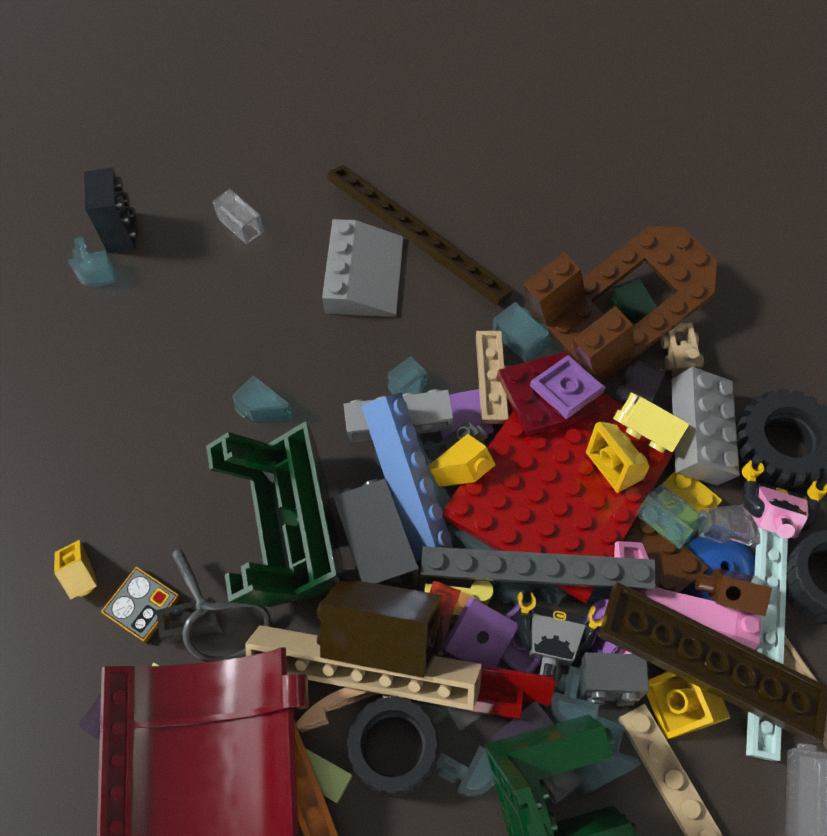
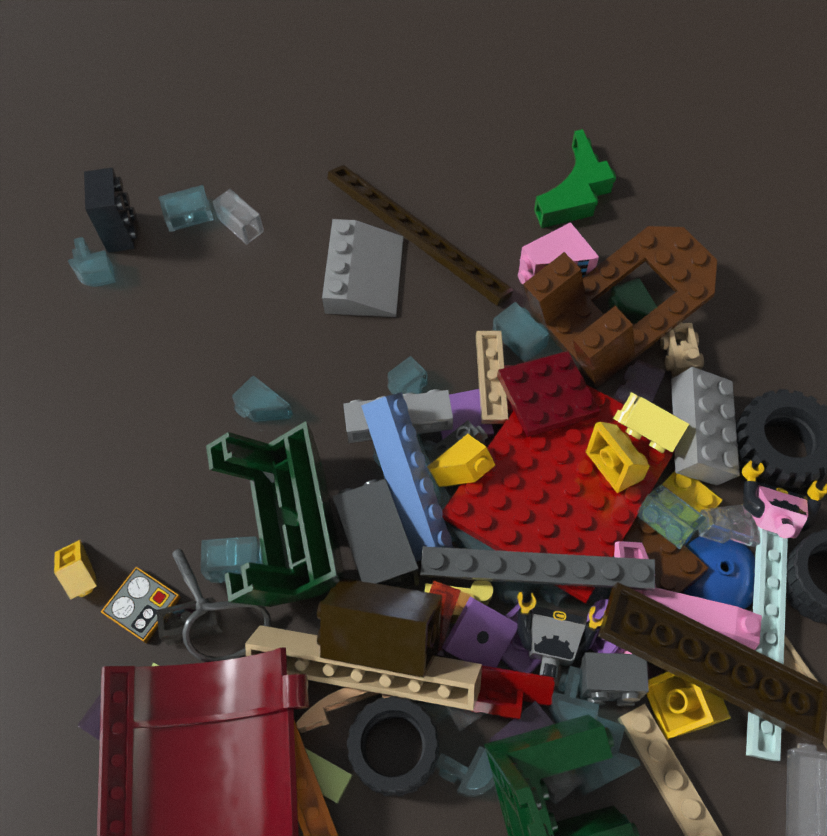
medium lavender tile [530,355,605,419] -> none
reddish brown torso [695,568,772,617] -> none
none -> clear light blue brick [159,185,214,232]
none -> clear light blue brick [201,536,261,583]
none -> bright pink slope [518,222,599,284]
none -> green arch [534,129,616,228]

